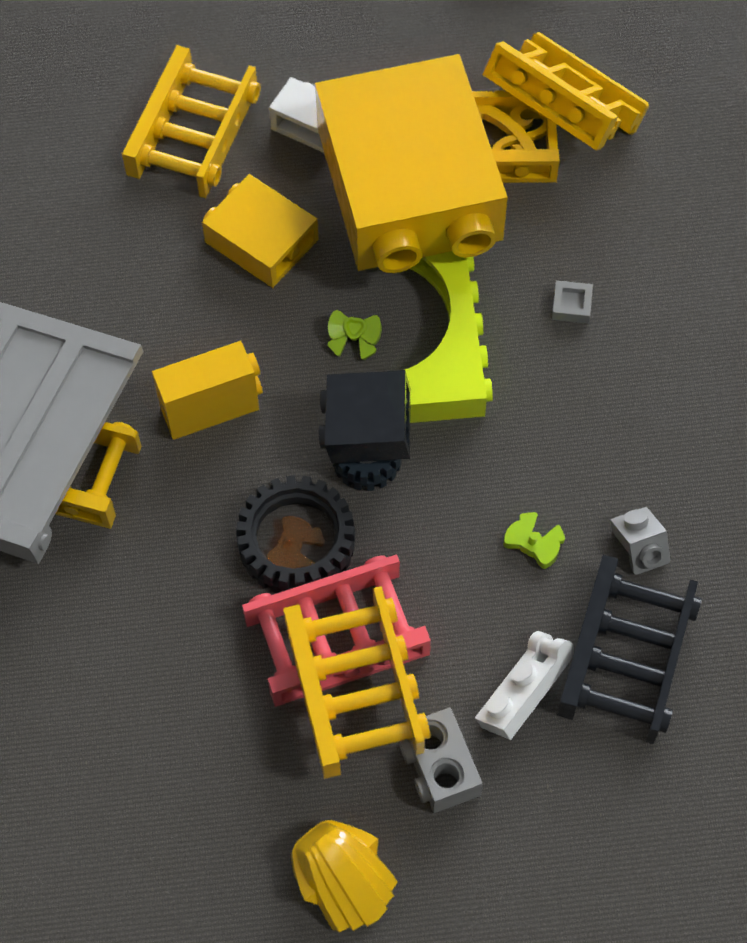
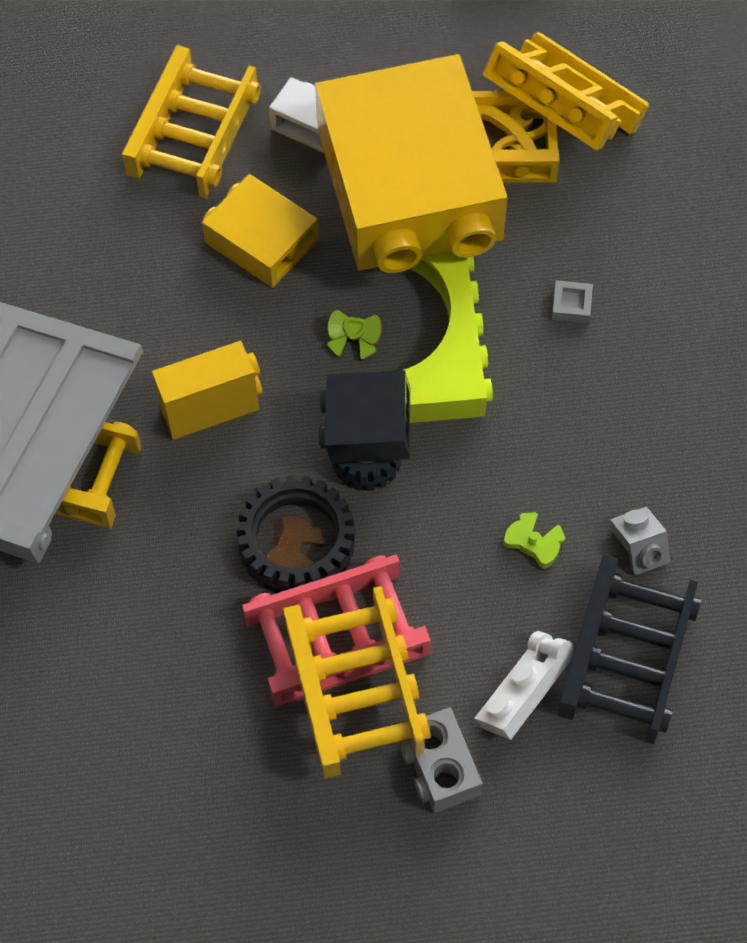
yellow hair [291,820,398,932] -> none

